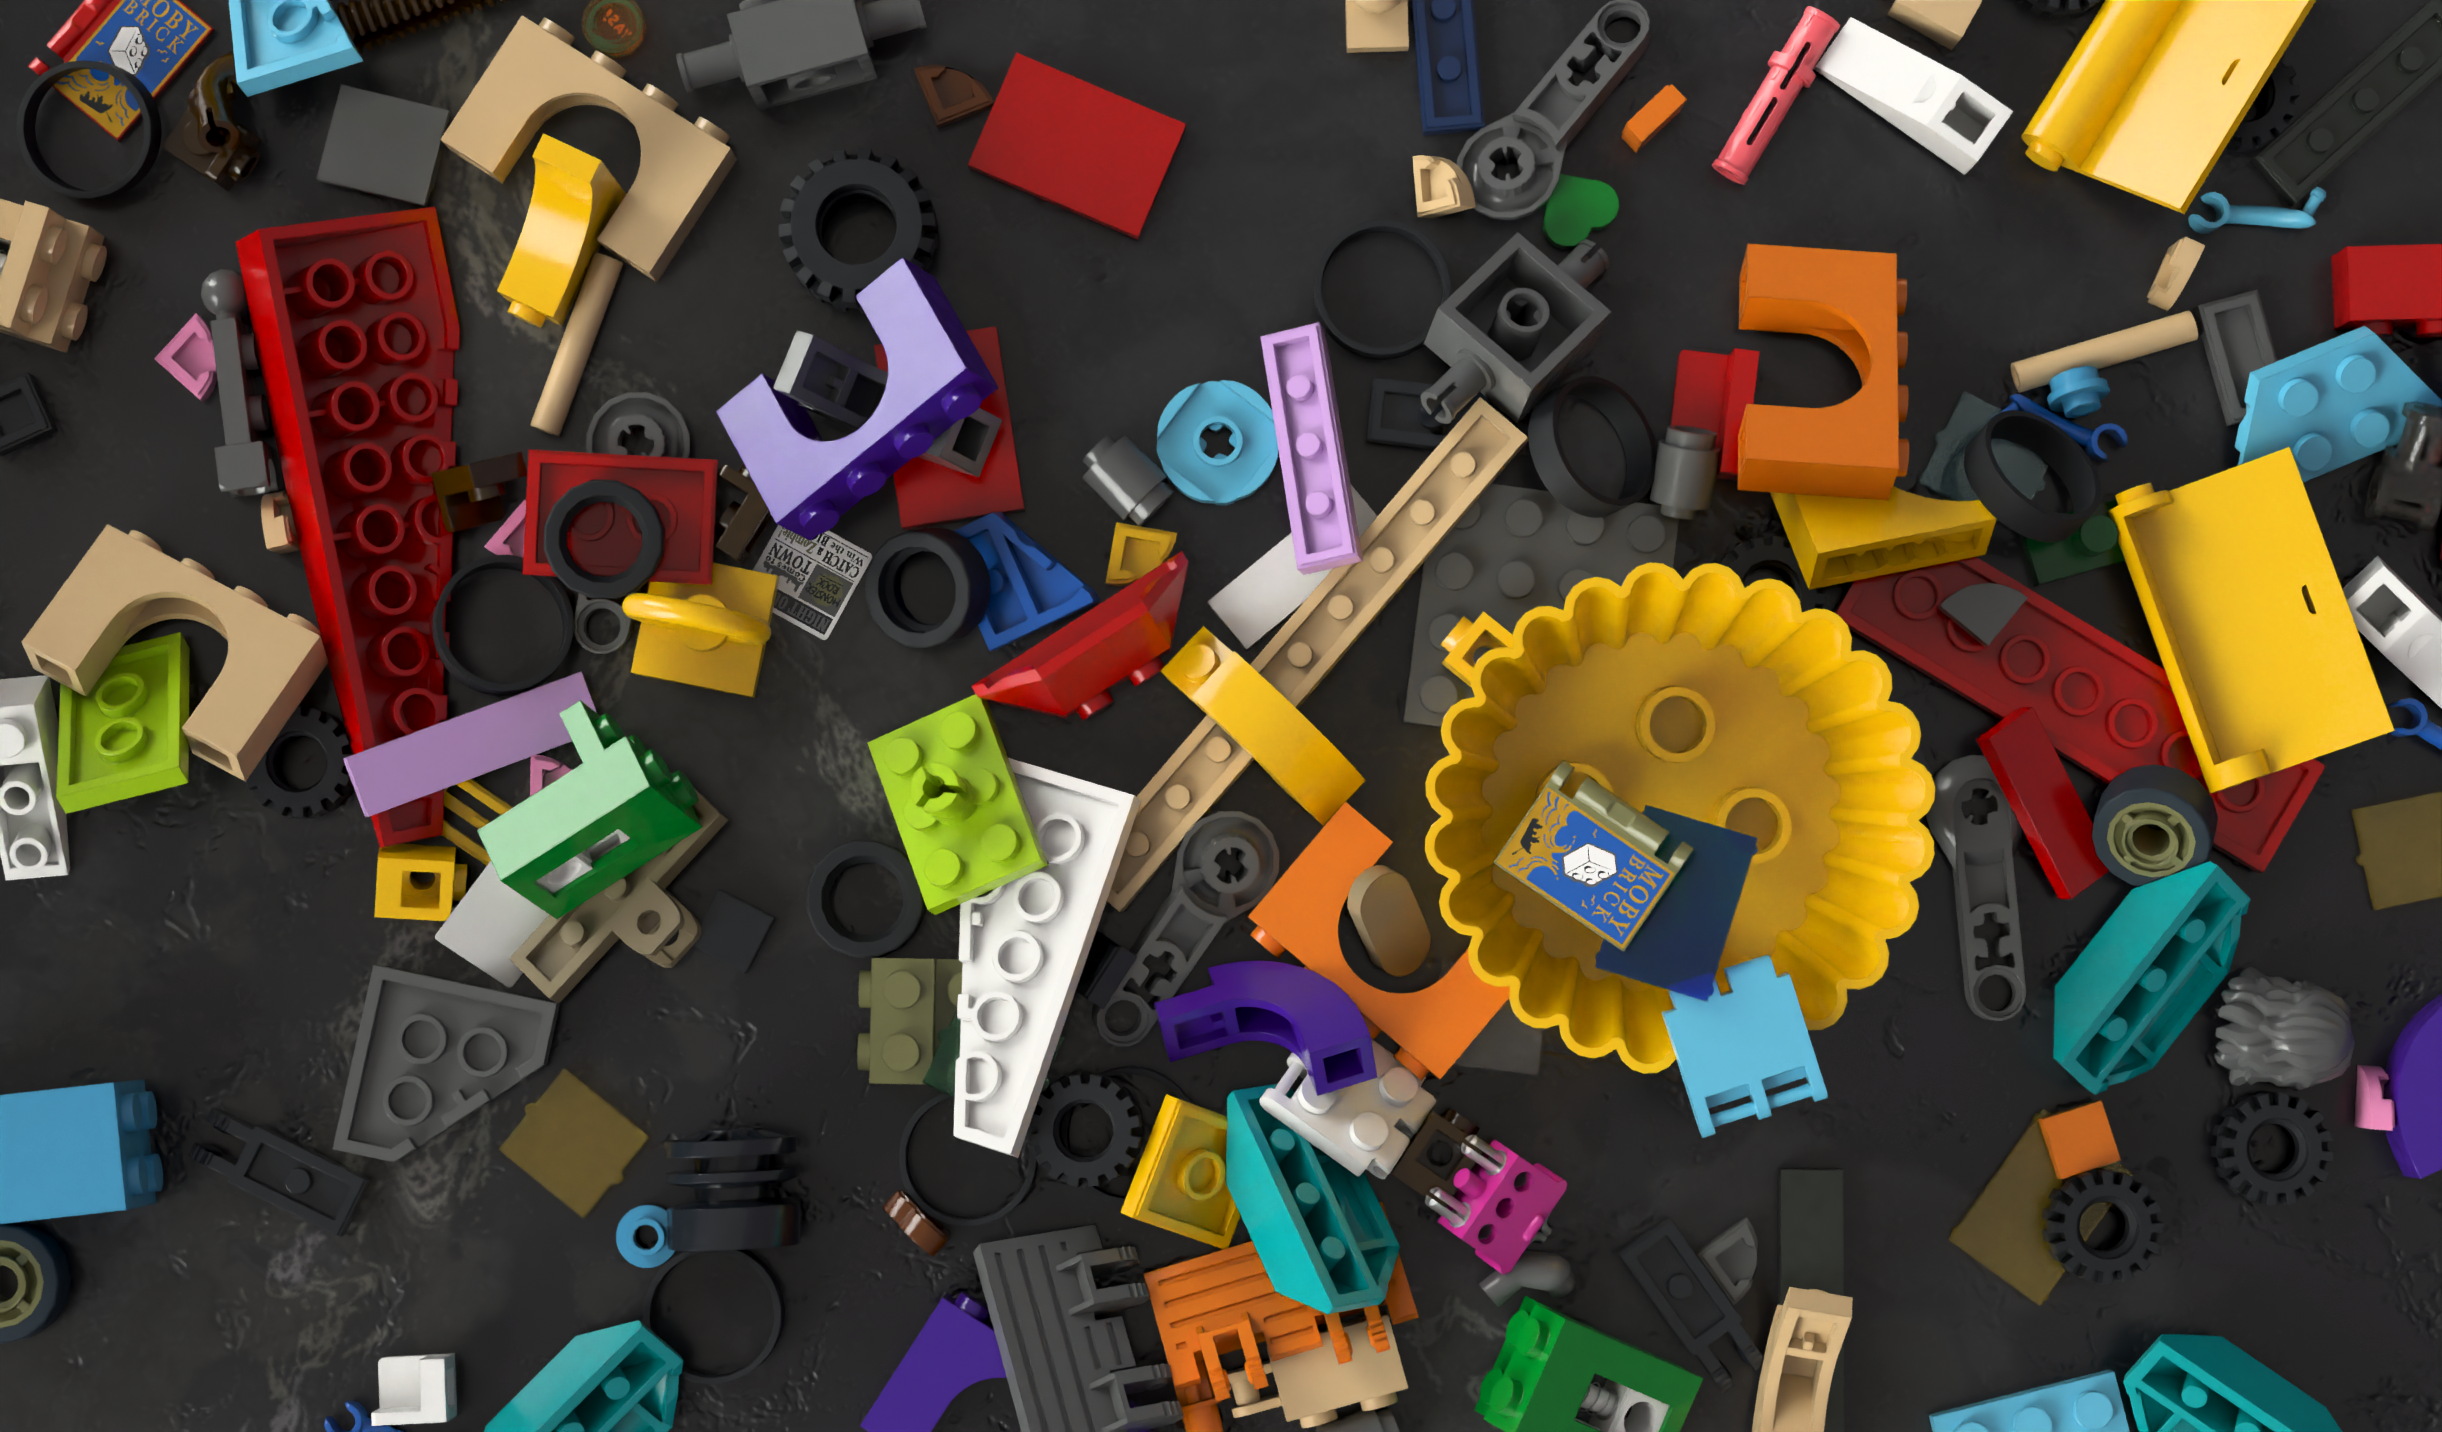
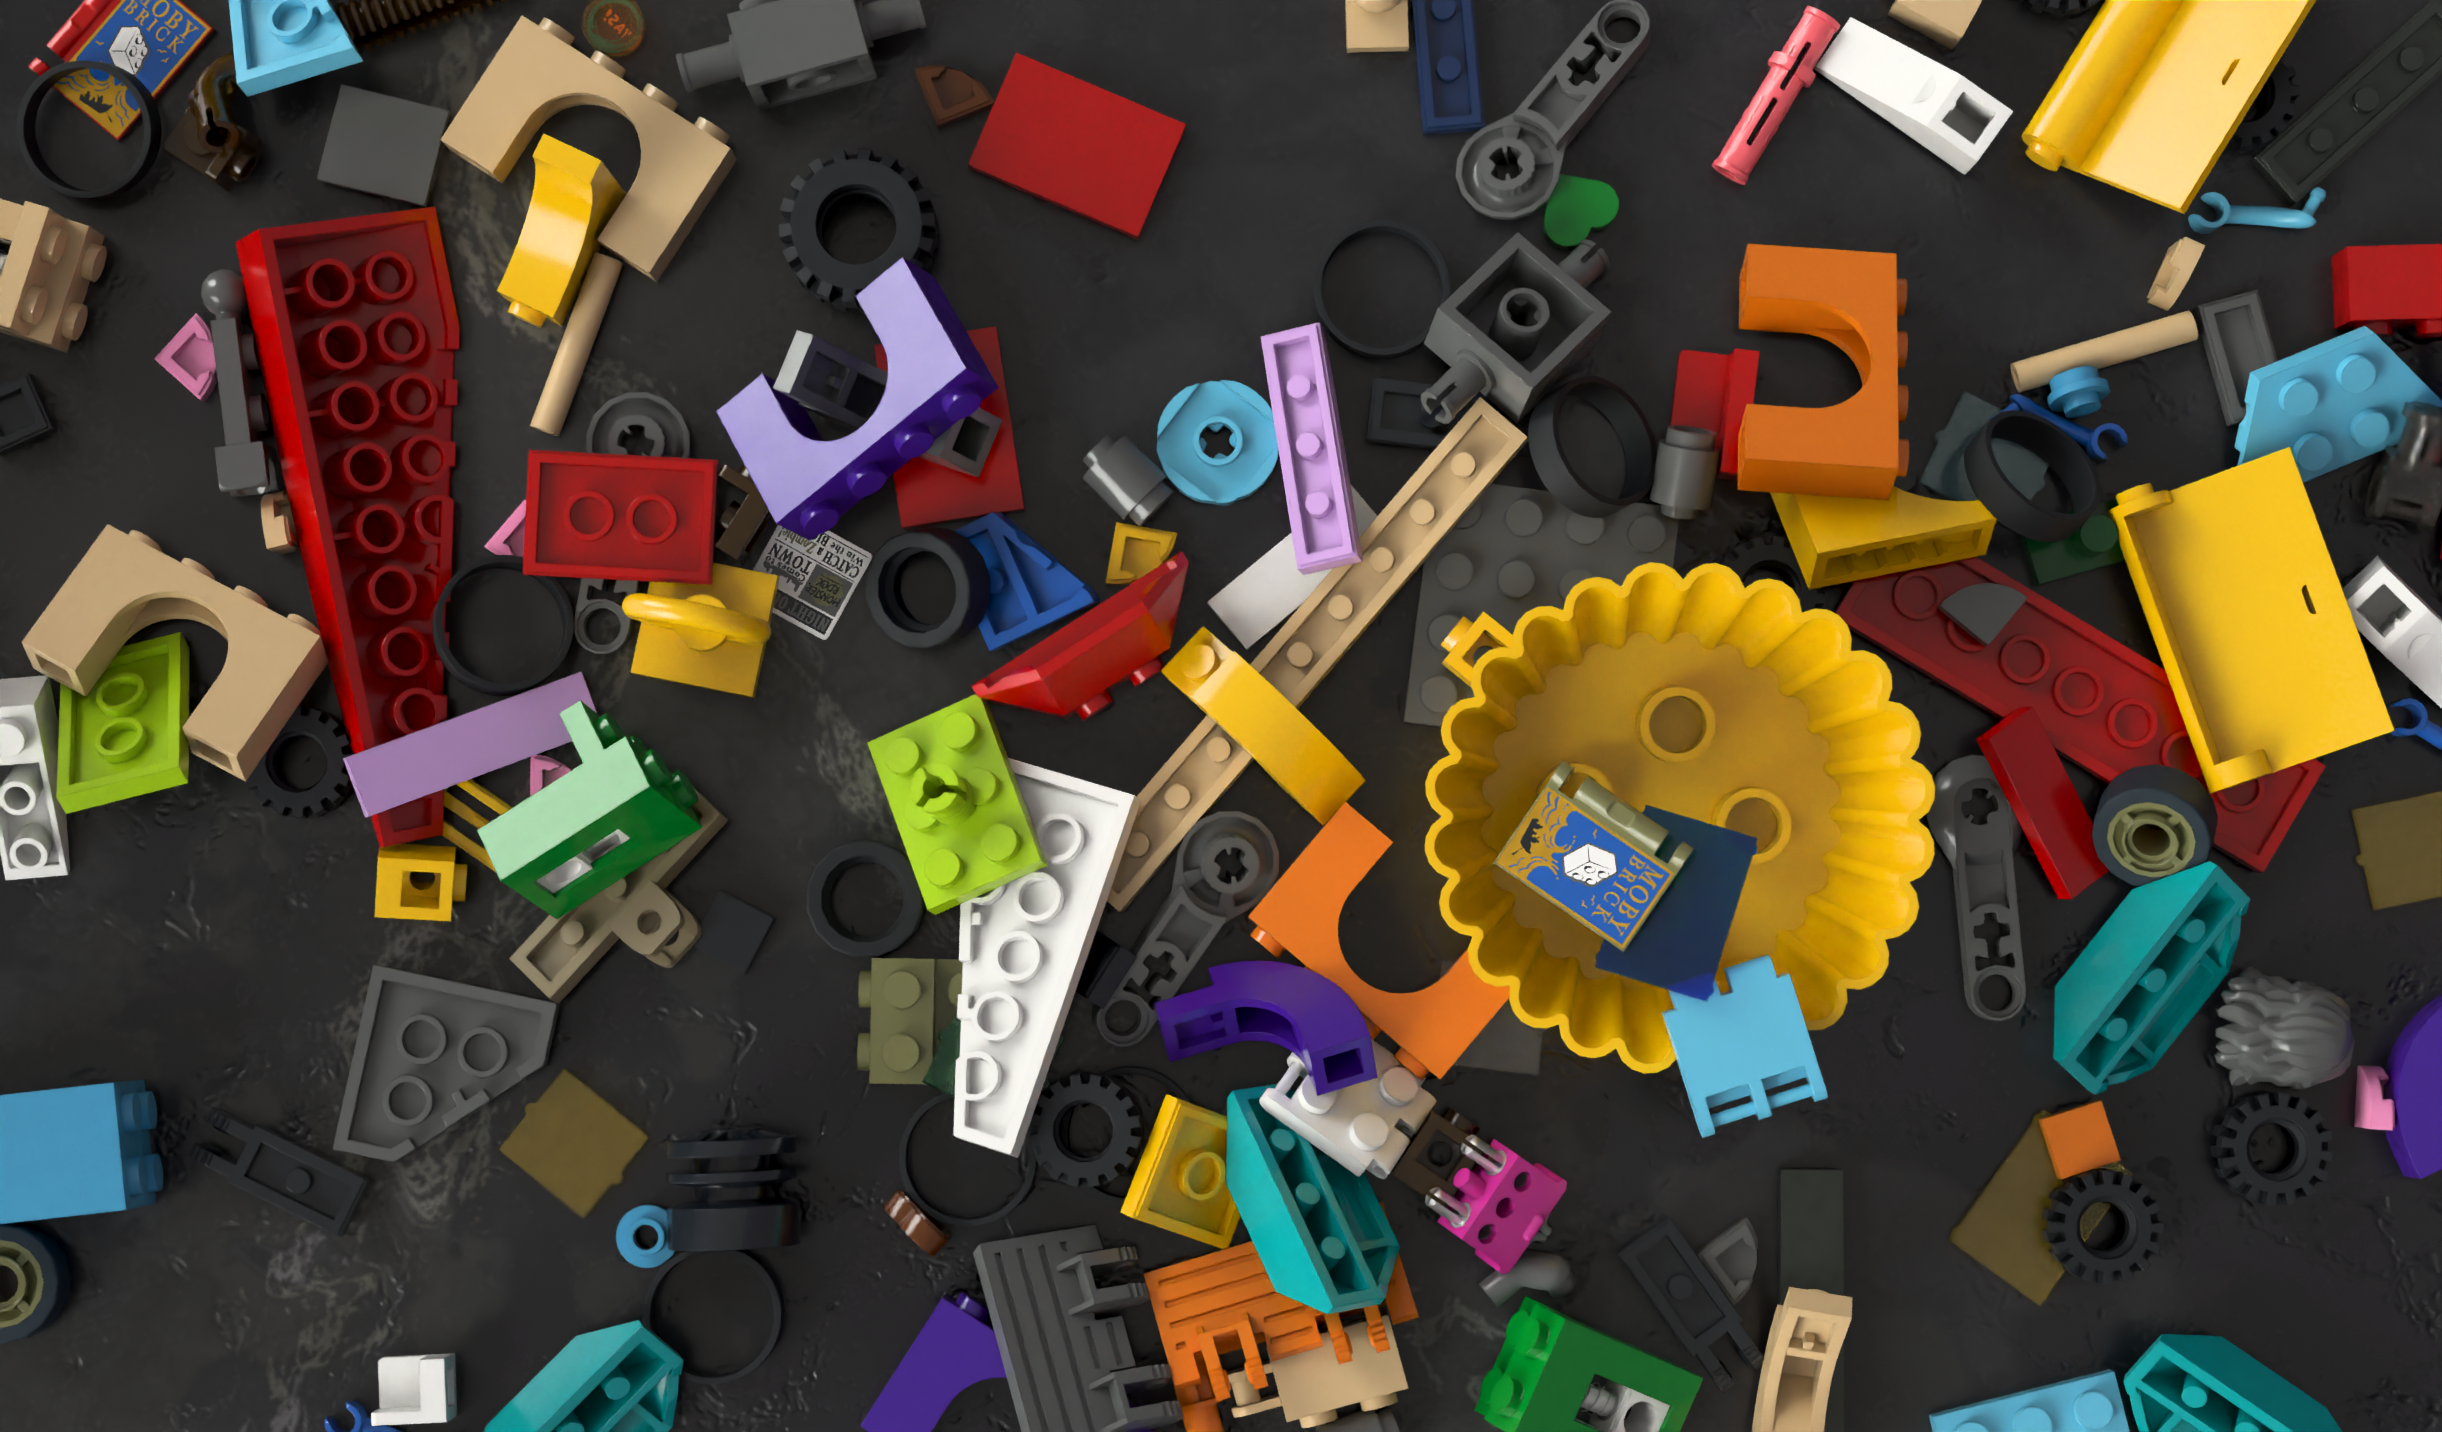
dark brown bracket [431,451,527,532] -> none
white sticker [435,861,549,988] -> none
black tyre [544,480,665,599] -> none
dark tan tile [1347,865,1431,977] -> none
tan tile [1413,155,1476,218] -> none
orange tile [1621,84,1687,153] -> none

